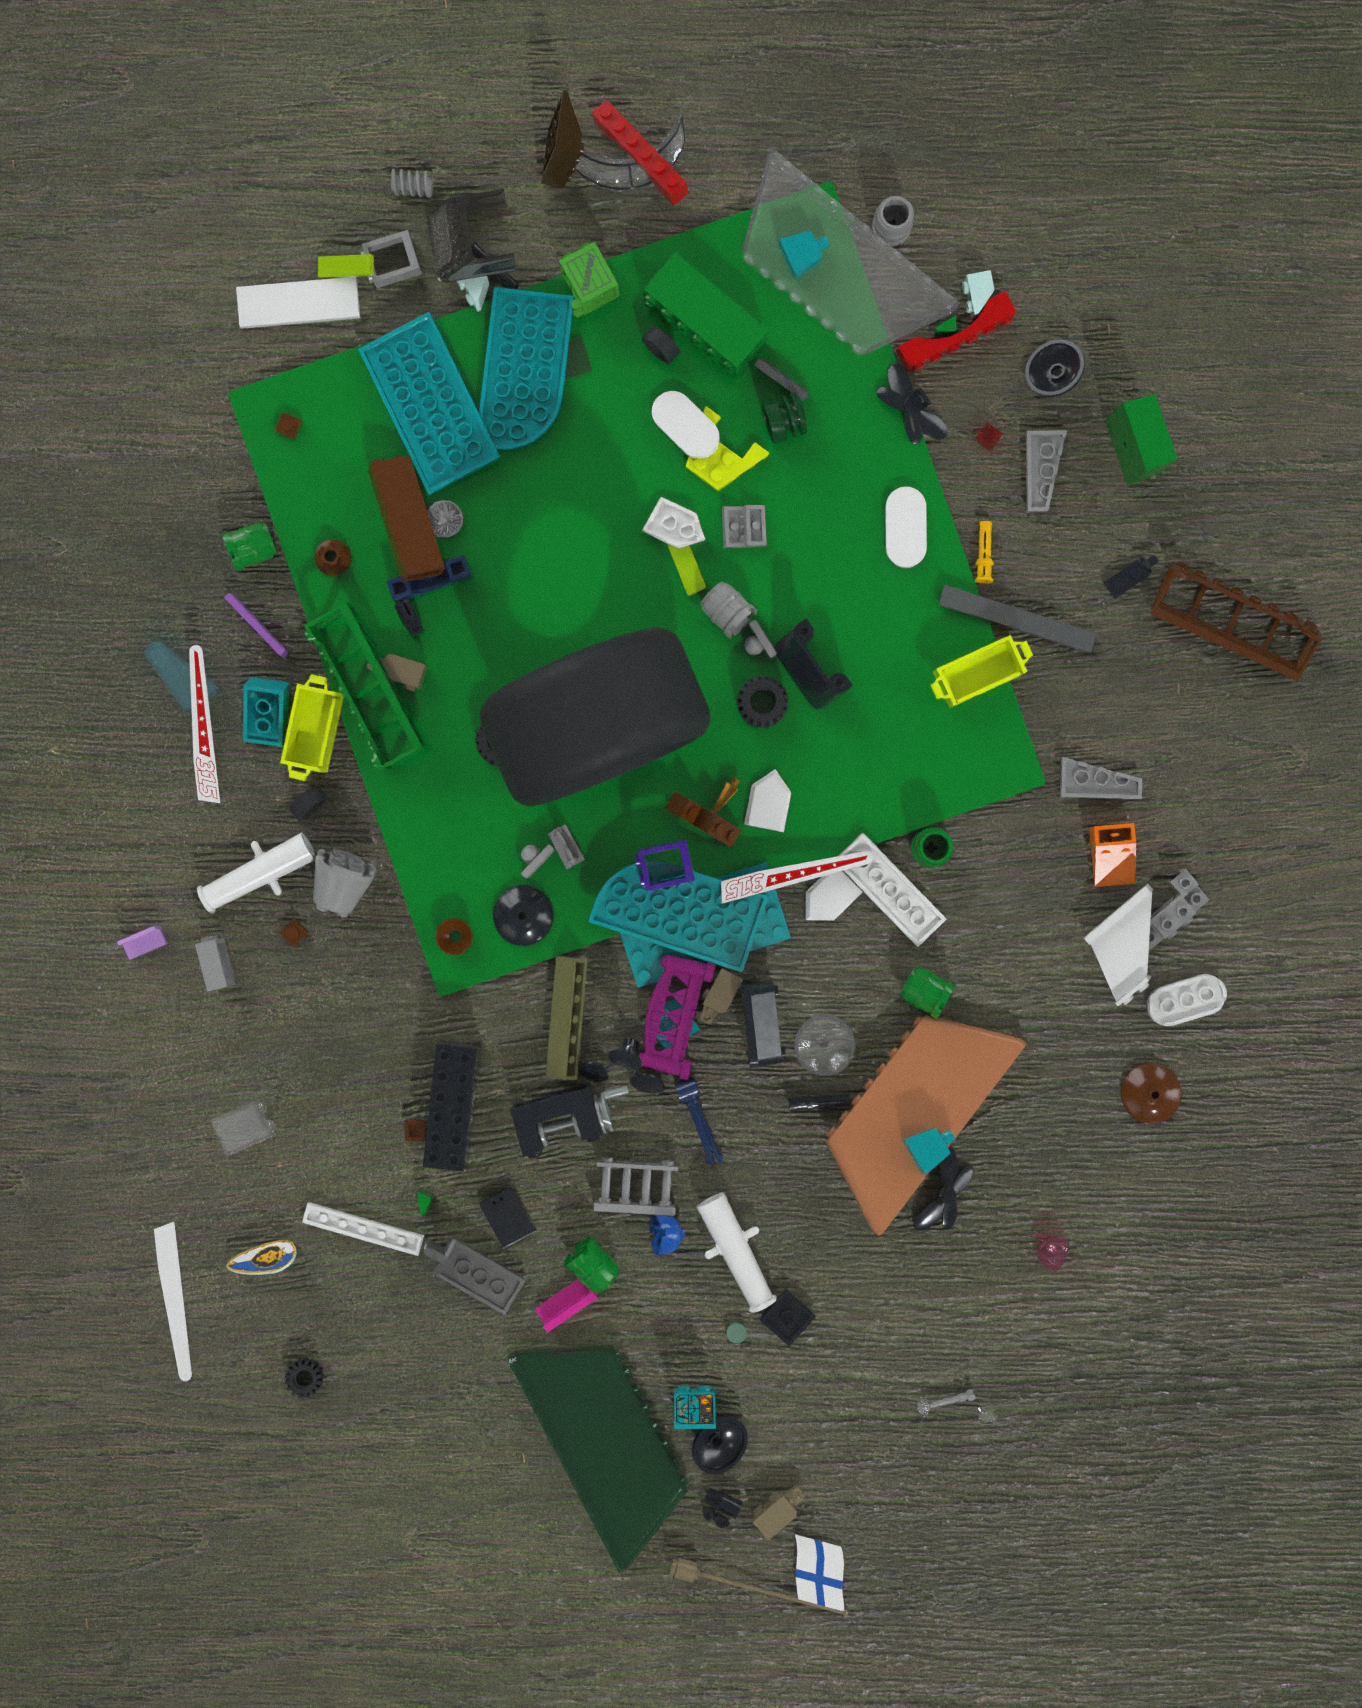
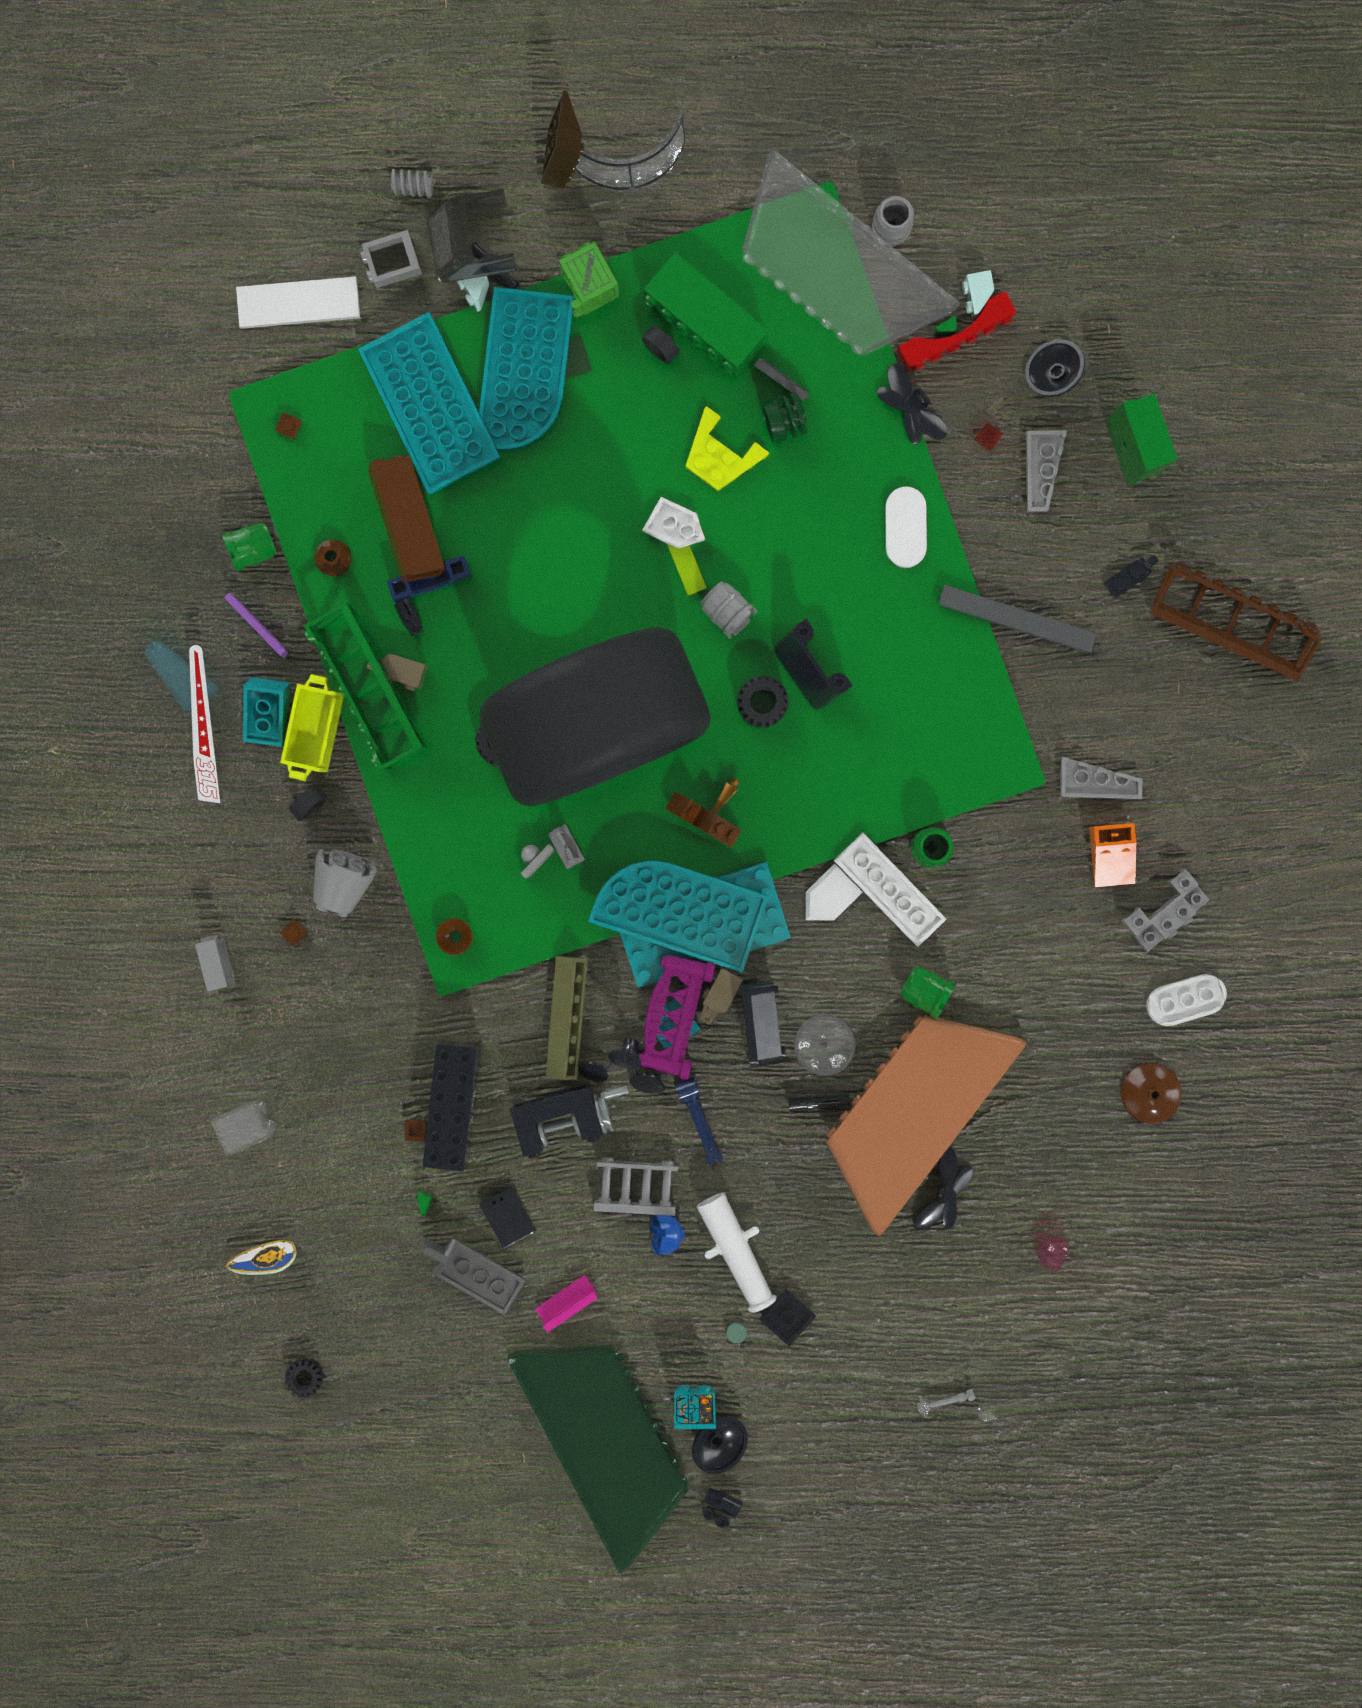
lavender panel [117,925,168,960] -> none
white sticker [154,1222,192,1381] -> none
white piece [197,832,316,914] -> none
white tile [302,1202,424,1256] -> none
lime tile [318,254,374,278] -> none
light grey wheel [427,500,463,538] -> none
black dish [493,885,554,946] -> none
green piece [563,1236,620,1294] -> none
red arch [592,99,688,206] -> none
dark purple window [634,839,695,891] -> none
white tile [652,391,720,459] -> none
flag [669,1533,848,1617] -> none
sticker [721,851,873,903] -> none
light grey slope [722,505,767,548] -> none
light grey tile [744,620,777,660] -> none
white tile [744,769,791,832] -> none
dark tan hinge [752,1485,805,1541] -> none
teal torso [778,231,830,280] -> none
teal torso [902,1128,956,1174] -> none
neon yellow container [931,635,1033,708] -> none
yellow pin [975,521,994,584] -> none
white piece [1084,883,1153,1006] -> none

